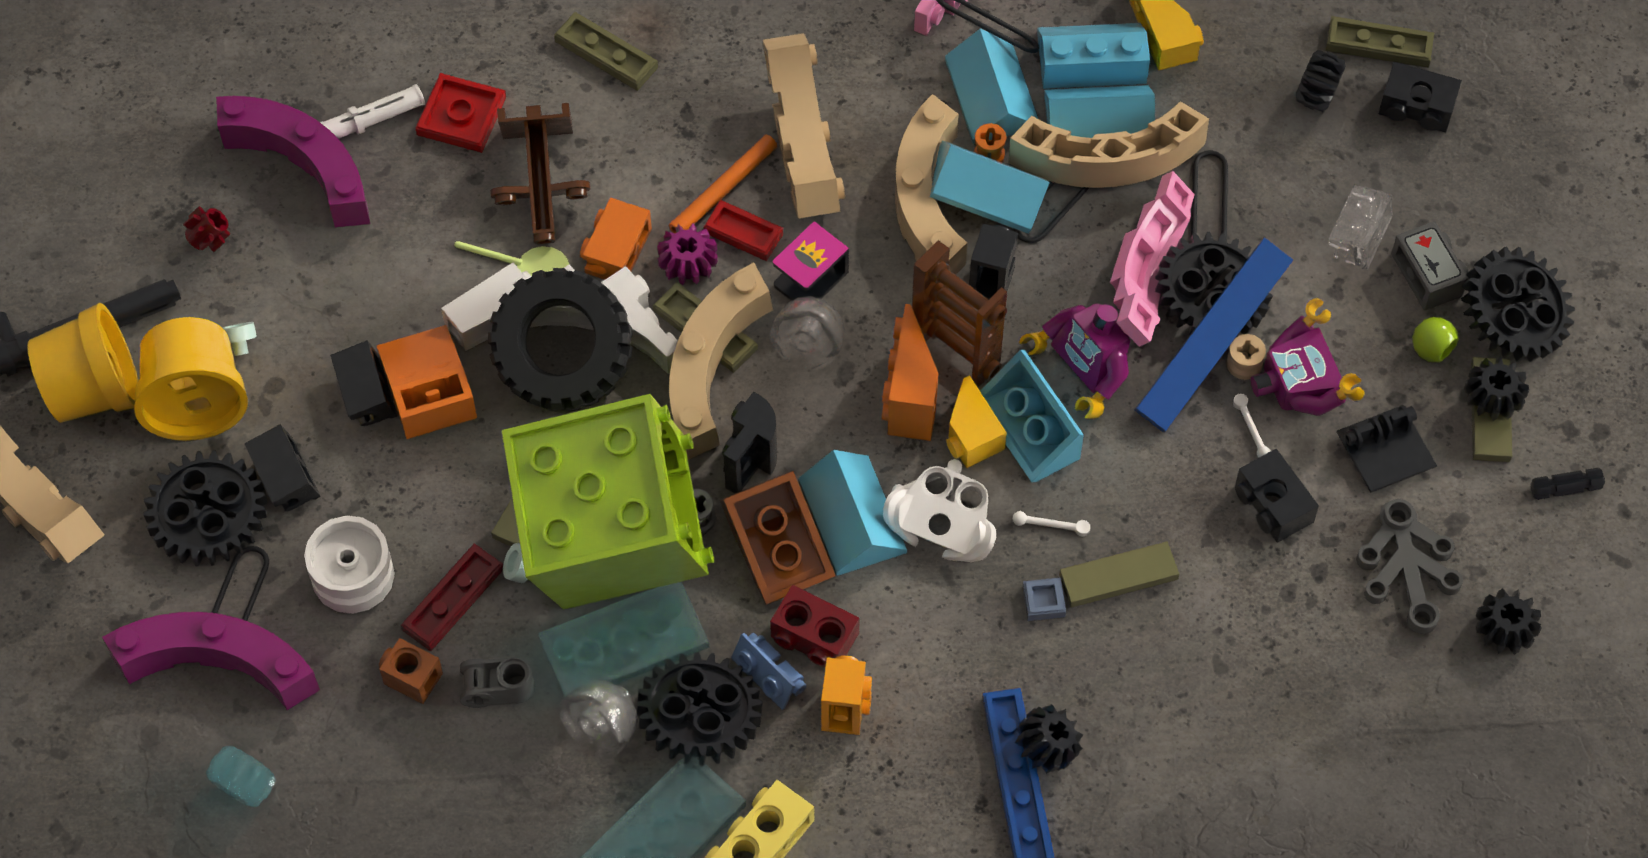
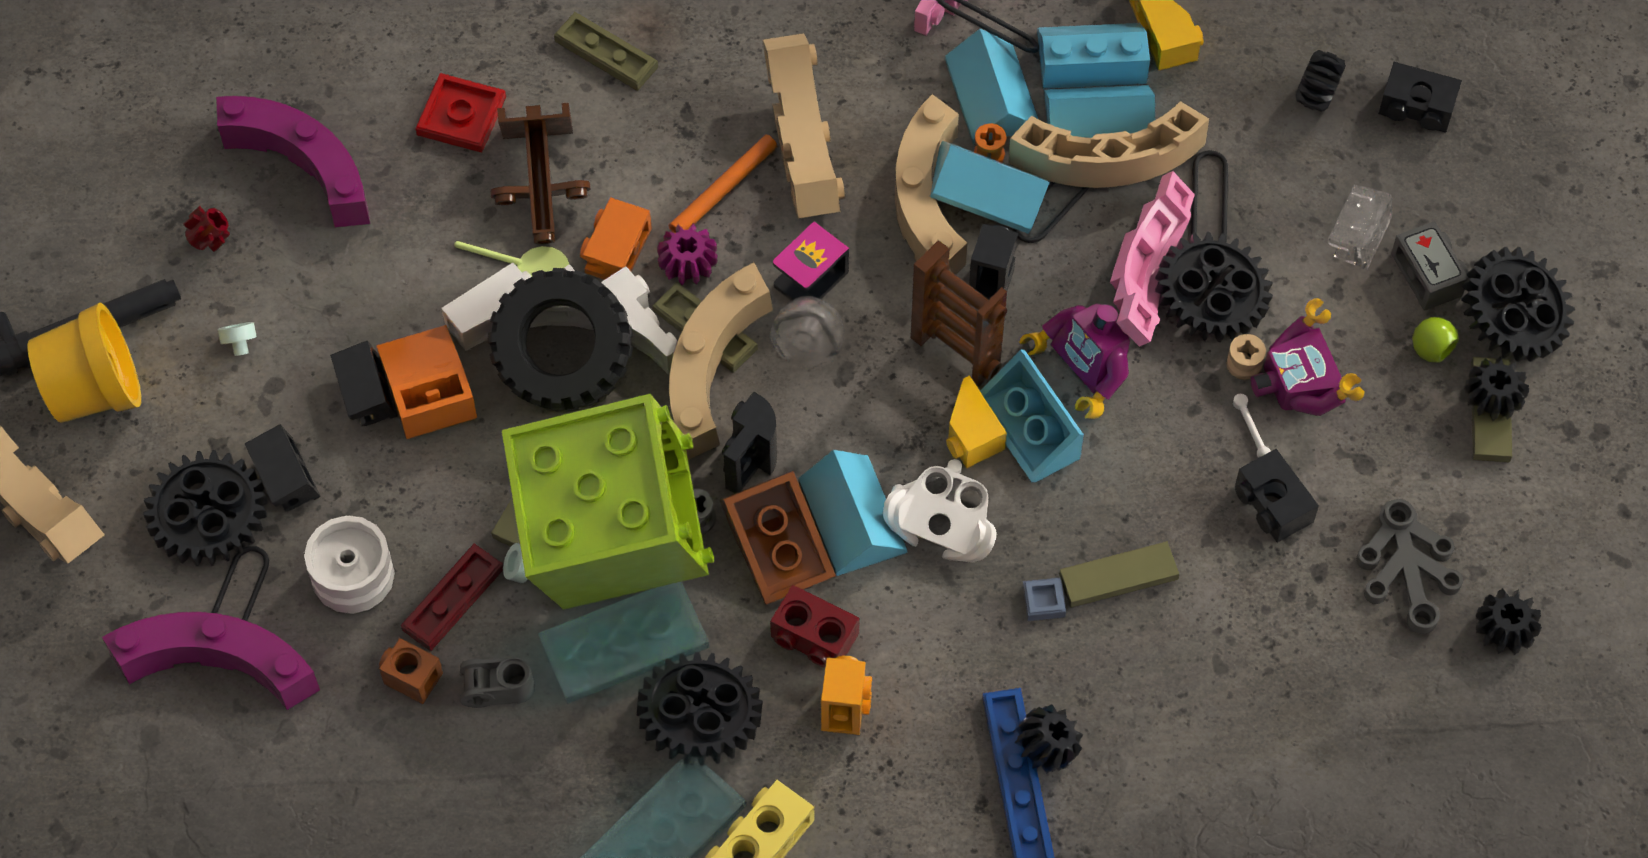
yellow piece [134,317,248,441] -> none
clear light blue gear [206,746,276,807] -> none
white pin [320,84,425,139] -> none
clear cylinder [560,680,638,759] -> none
red tile [704,200,783,261] -> none
medium blue hinge [731,633,806,710] -> none
orange slope [882,304,939,441] -> none
white hinge [1012,511,1090,537] -> none
blue tile [1134,238,1293,432] -> none
olive tile [1325,16,1434,68] -> none
black hinge [1336,405,1437,493] -> none
black axle [1530,468,1605,500] -> none

